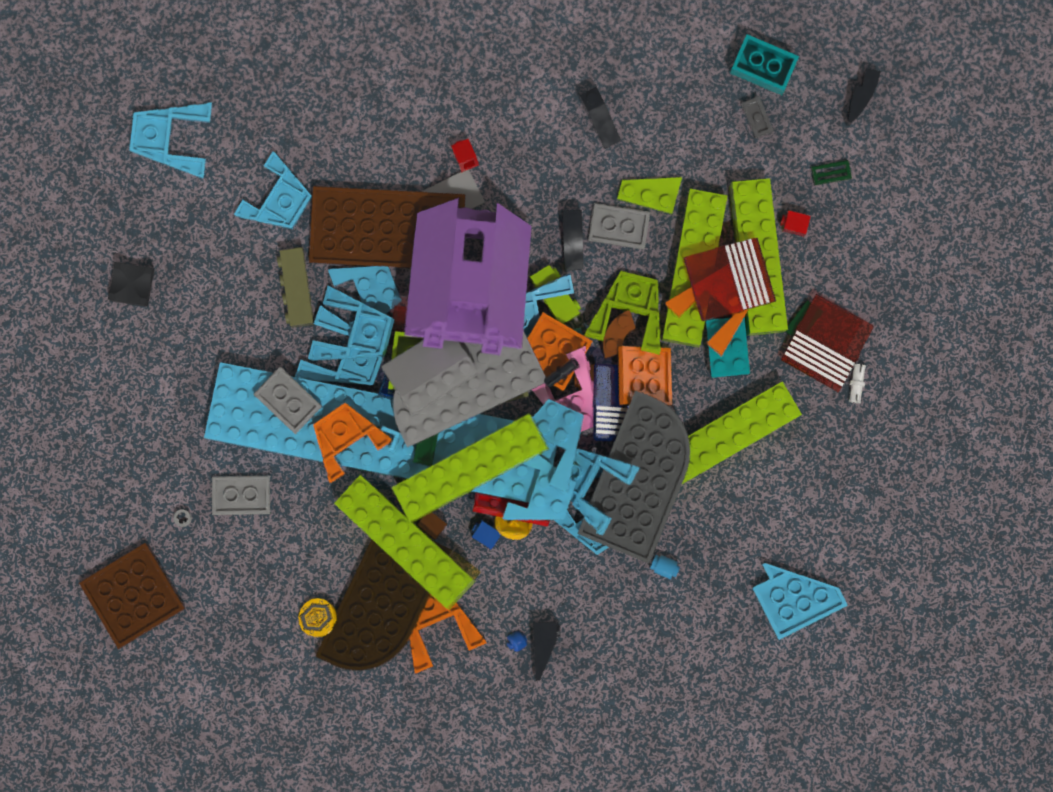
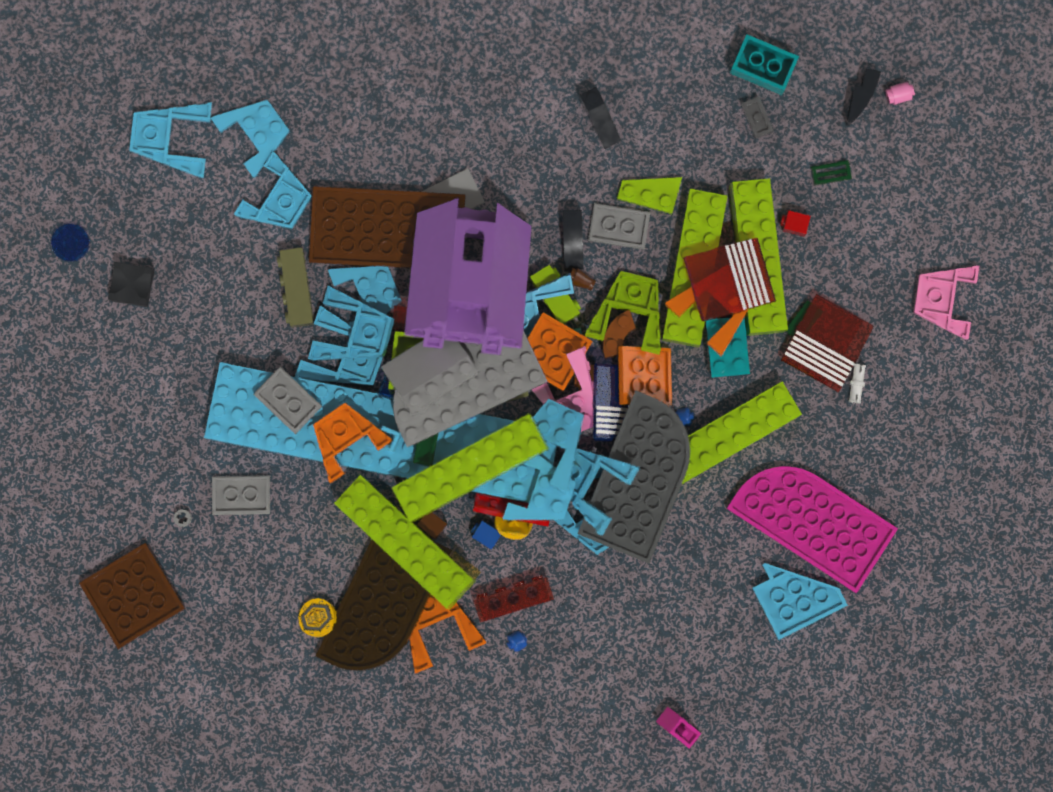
red brick [451,139,479,173] -> none
black slope [533,621,561,681] -> none
black axle [544,357,580,387] -> none
dark azure brick [650,555,680,580] -> none
none -> clear blue tile [51,224,90,262]
none -> medium azure wing [211,100,290,178]
none -> clear red brick [473,575,554,623]
none -> reddish brown cone [569,267,596,291]
none -> dark pink slope [656,707,701,749]
none -> blue piece [675,408,694,427]
none -> dark pink plate [726,466,898,593]
none -> bright pink brick [885,82,915,105]
none -> bright pink wing [913,266,979,340]

